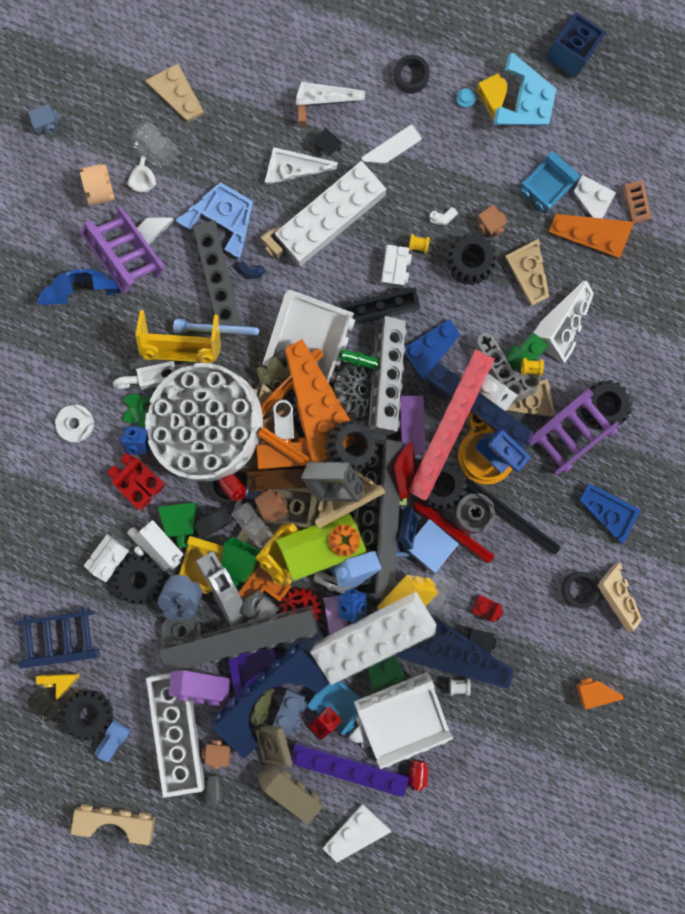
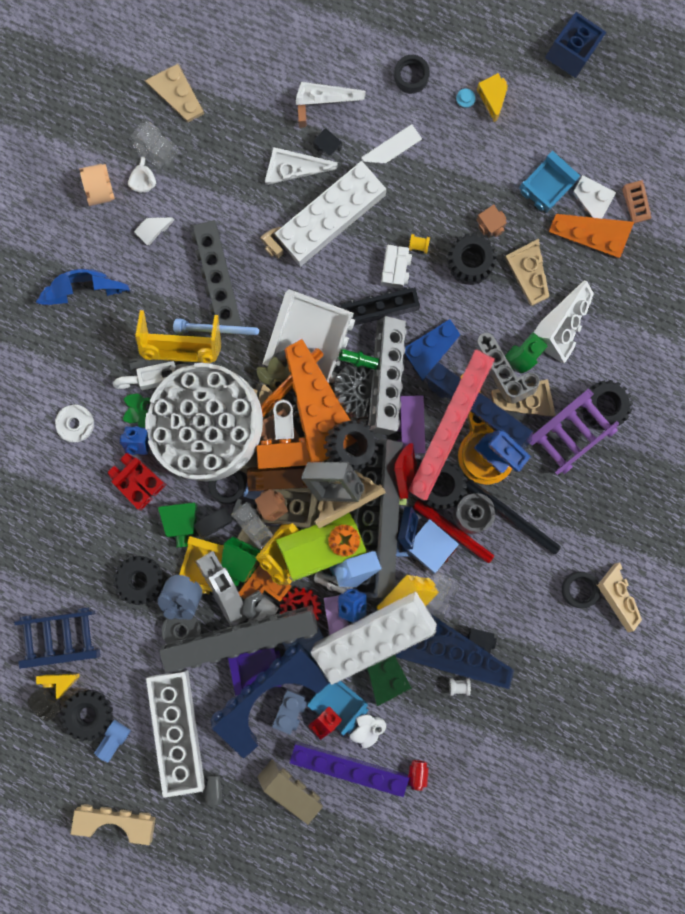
sand blue brick [28,104,60,135] -> none
medium lavender fence [80,207,165,294] -> none
white brick [84,534,129,582] -> none
white arm [127,527,146,556] -> none
white brick [133,520,184,571] -> none
medium lavender brick [169,671,230,706] -> none
light blue wing [176,182,253,259] -> none
nougat brick [202,739,231,769] -> none
red brick [219,475,247,501] -> none
dark blue arm [236,261,265,279] -> none
olive plate [250,688,277,725] -> none
dark tan plate [254,724,292,767] -> none
orange axle [257,427,310,466] -> none
white wing [323,803,391,862] -> none
white panel [354,672,453,769] -> none
white arm [430,207,458,225] -> none
red bracket [471,595,503,623] -> none
white torso [479,373,518,410] -> none
medium azure wing [493,53,556,126] -> none
yellow bush [521,358,544,377] -> none
orange slope [576,677,624,709] -> none
blue wing [579,483,640,544] -> none

